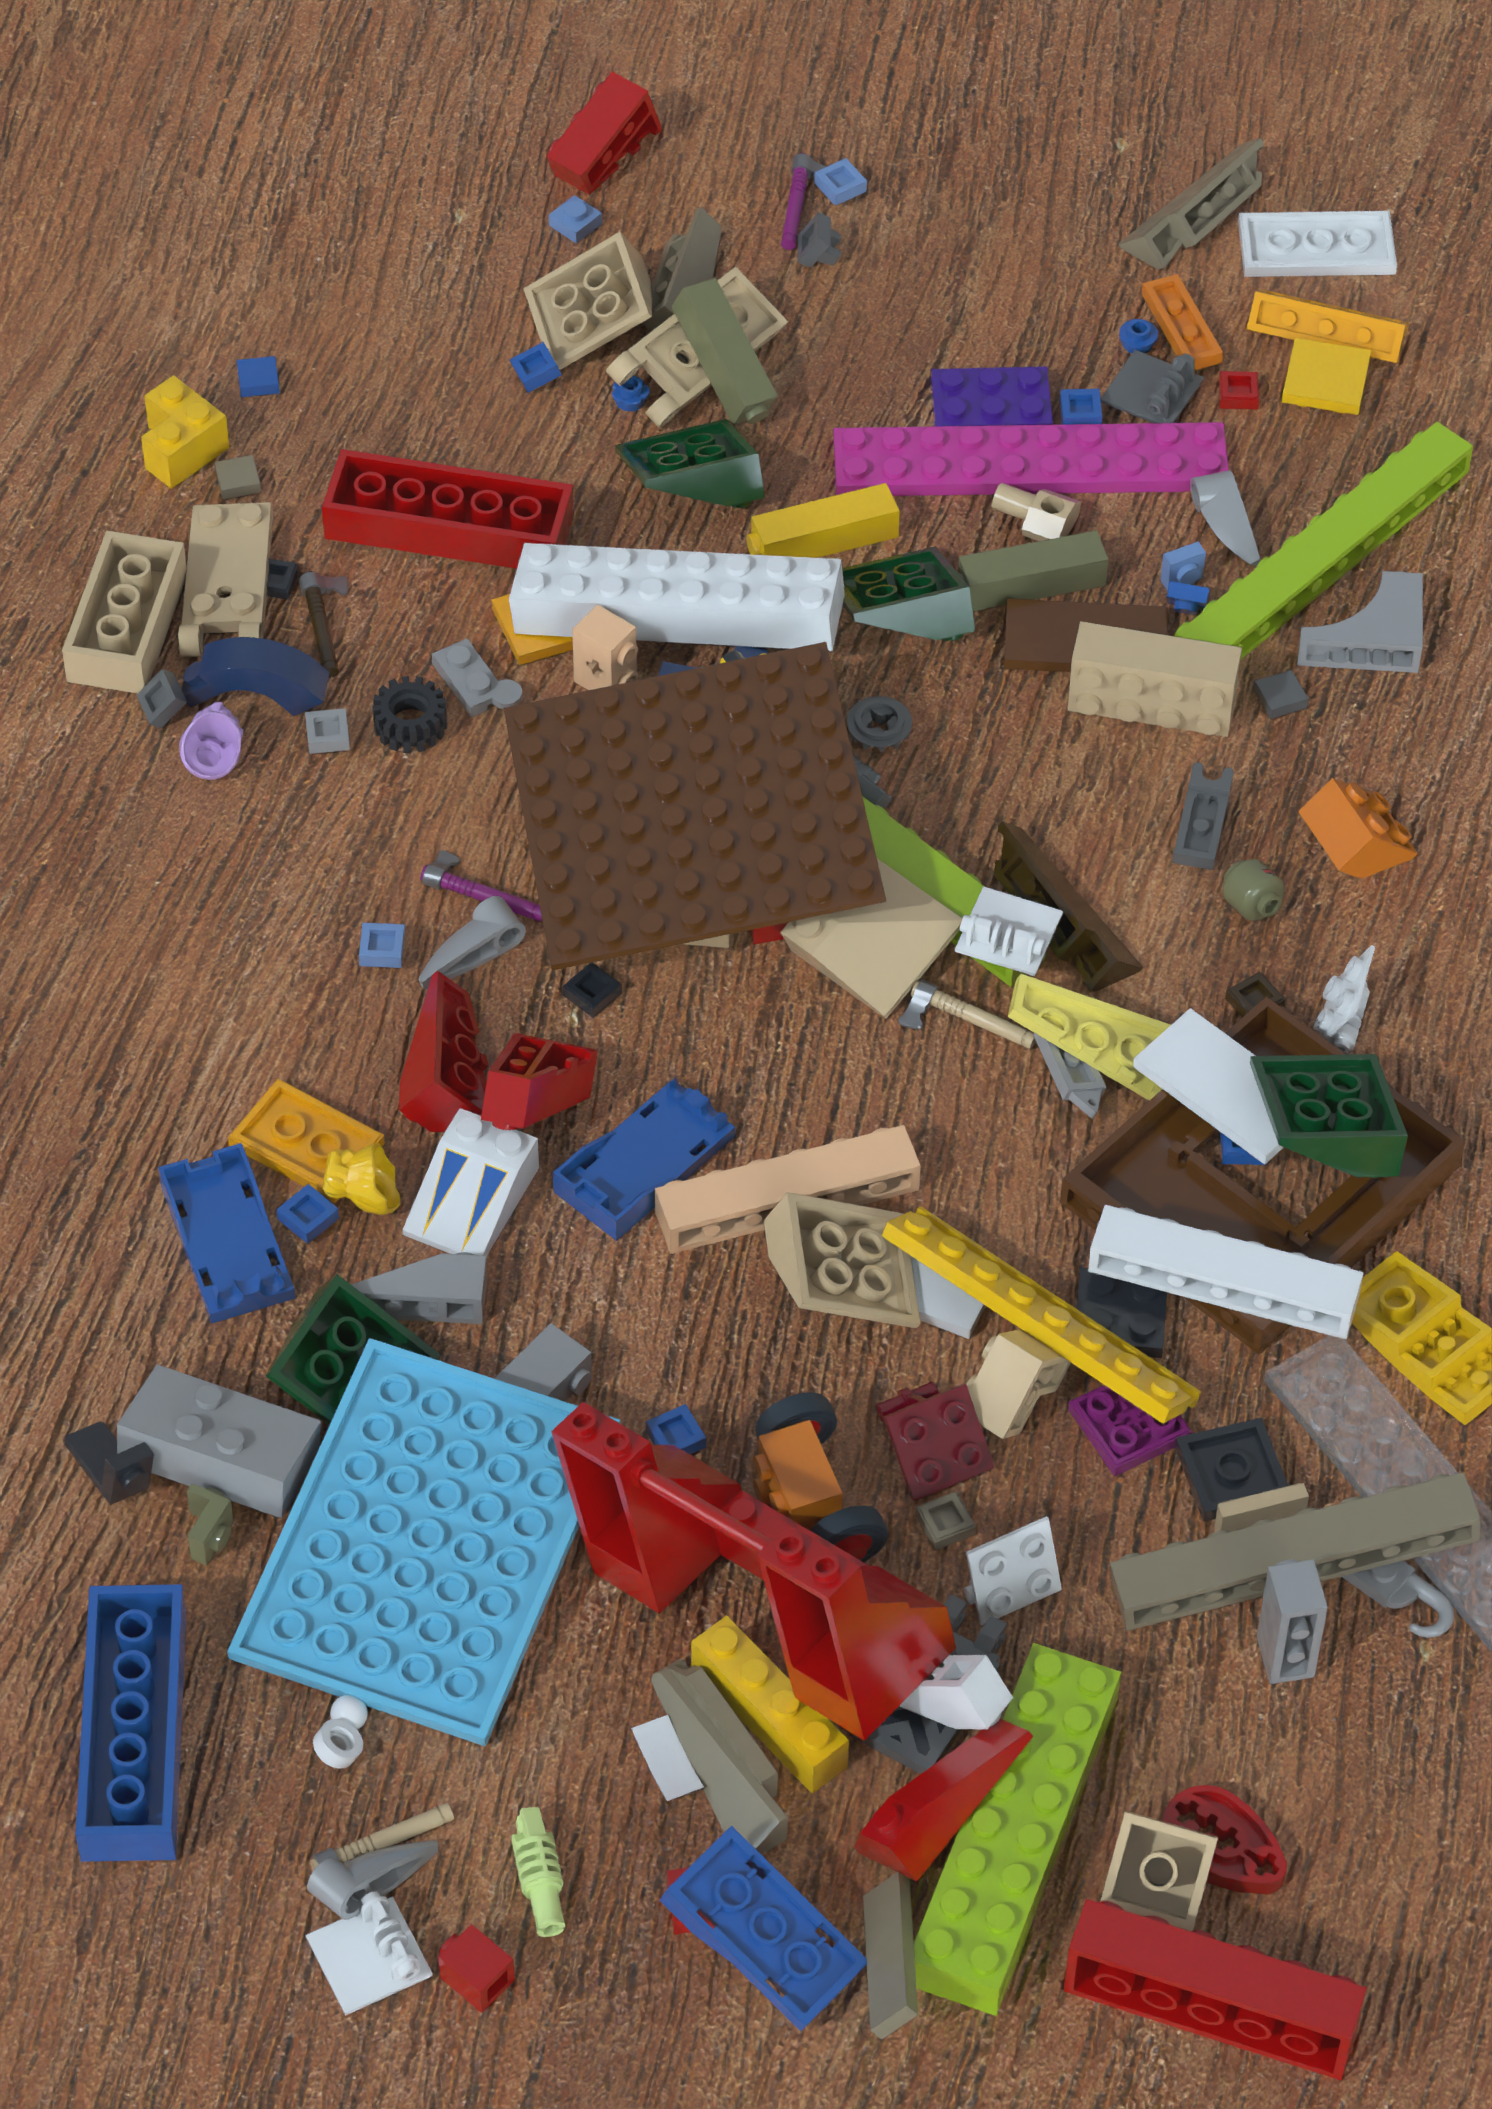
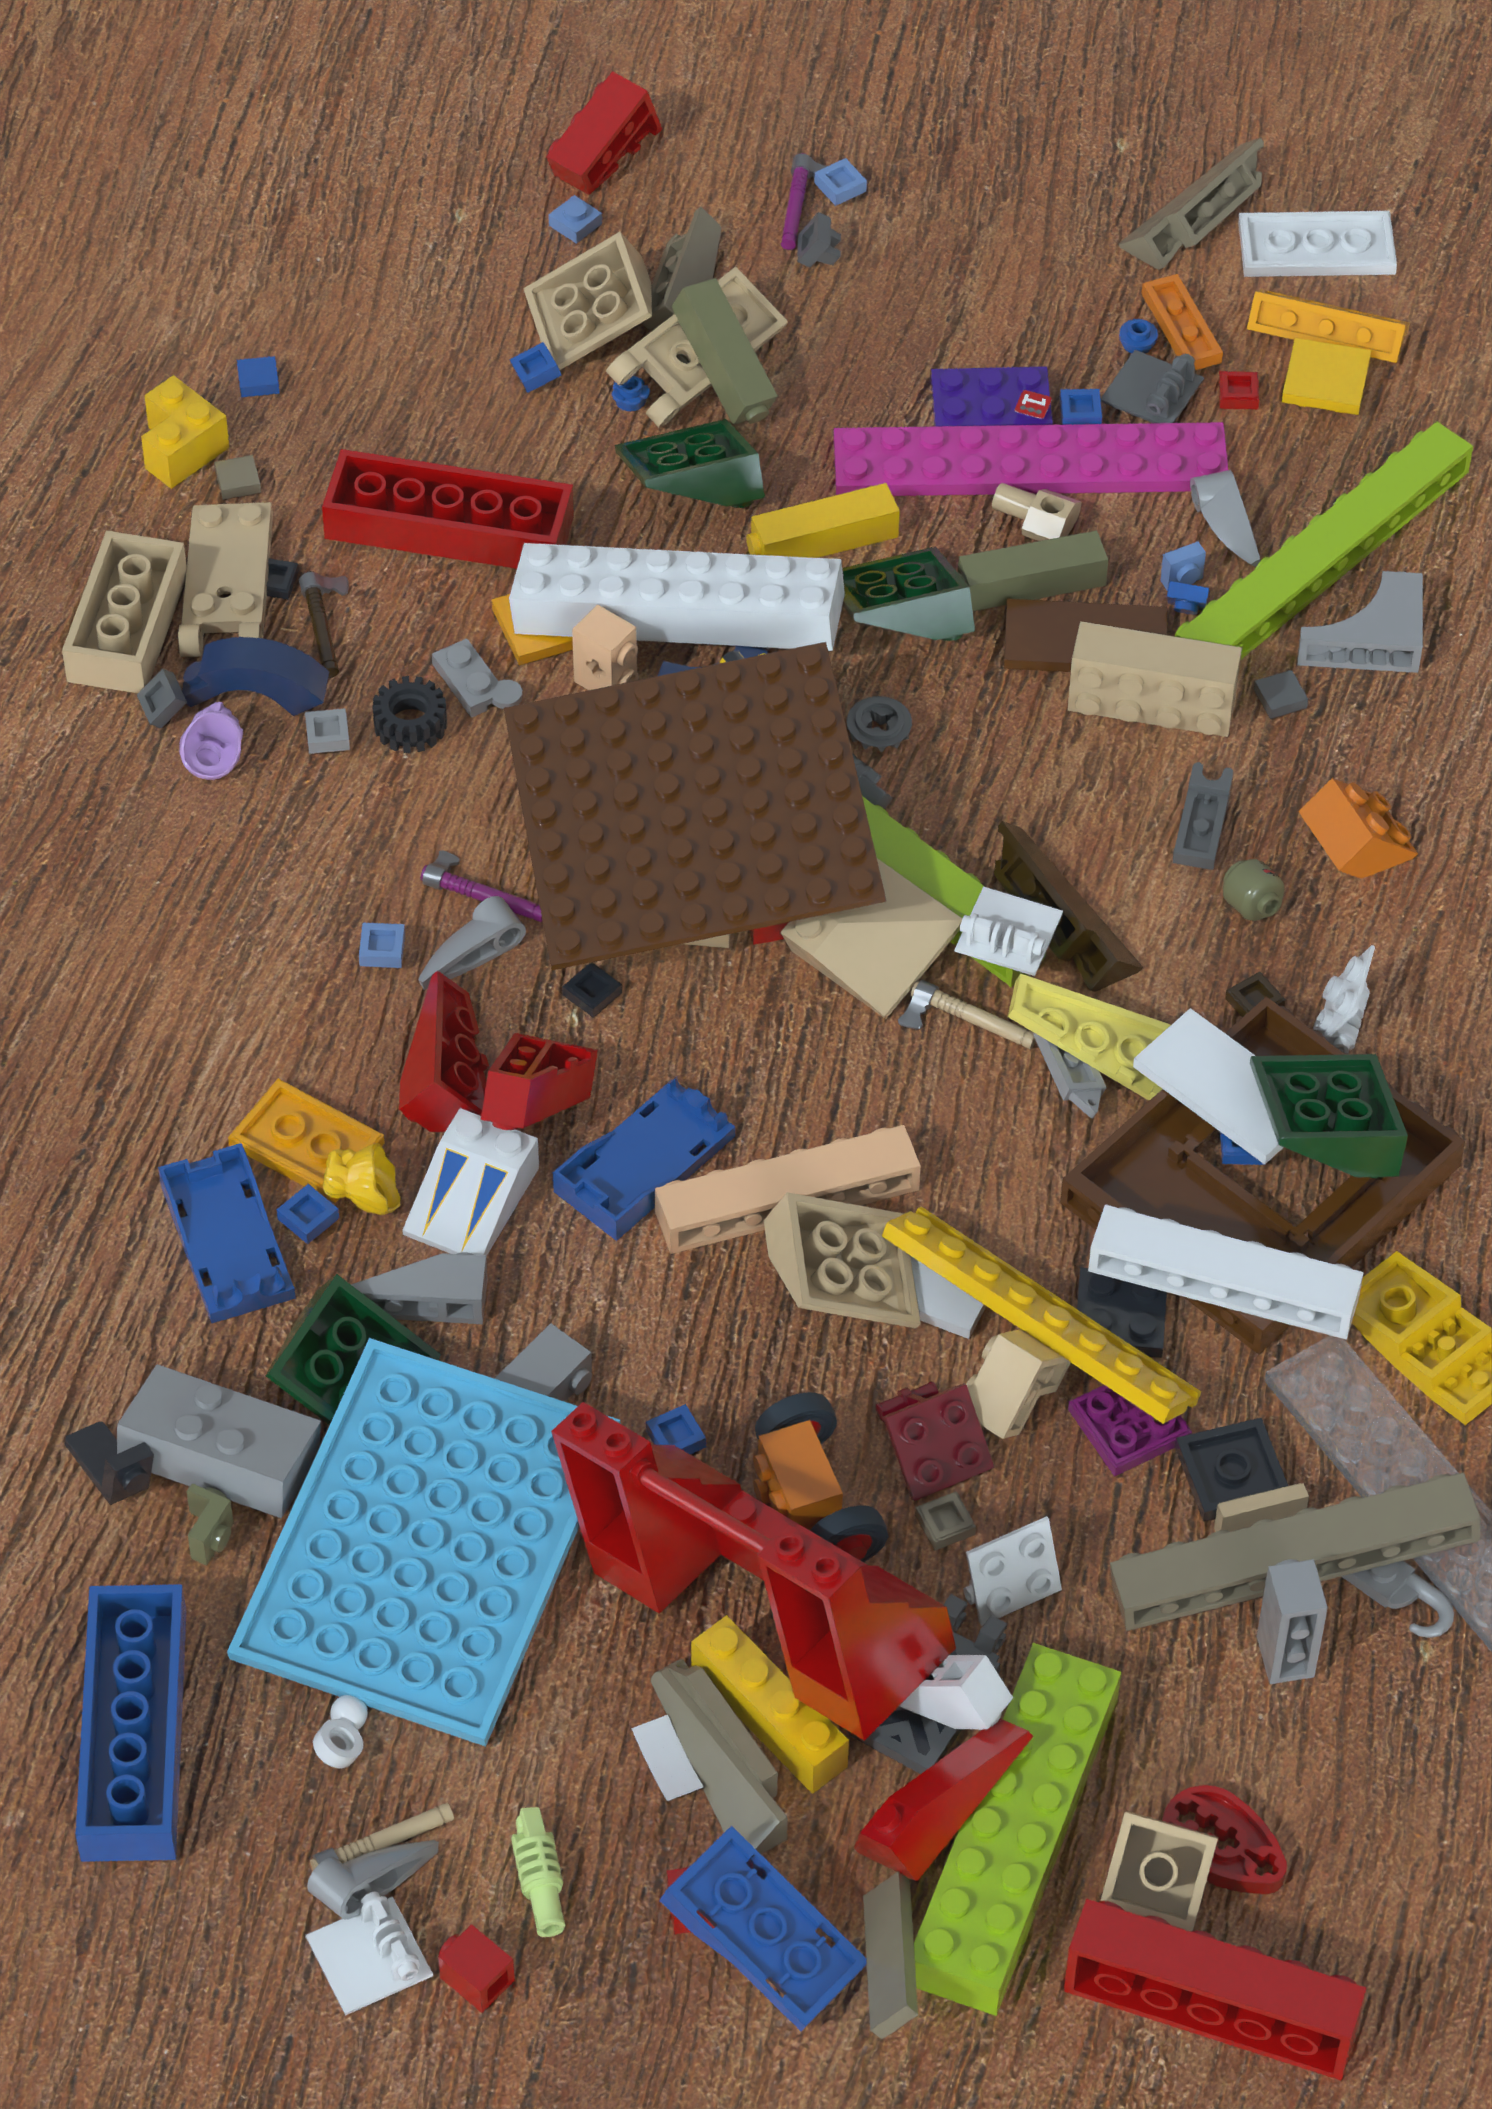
none -> red sticker [1014,390,1052,419]

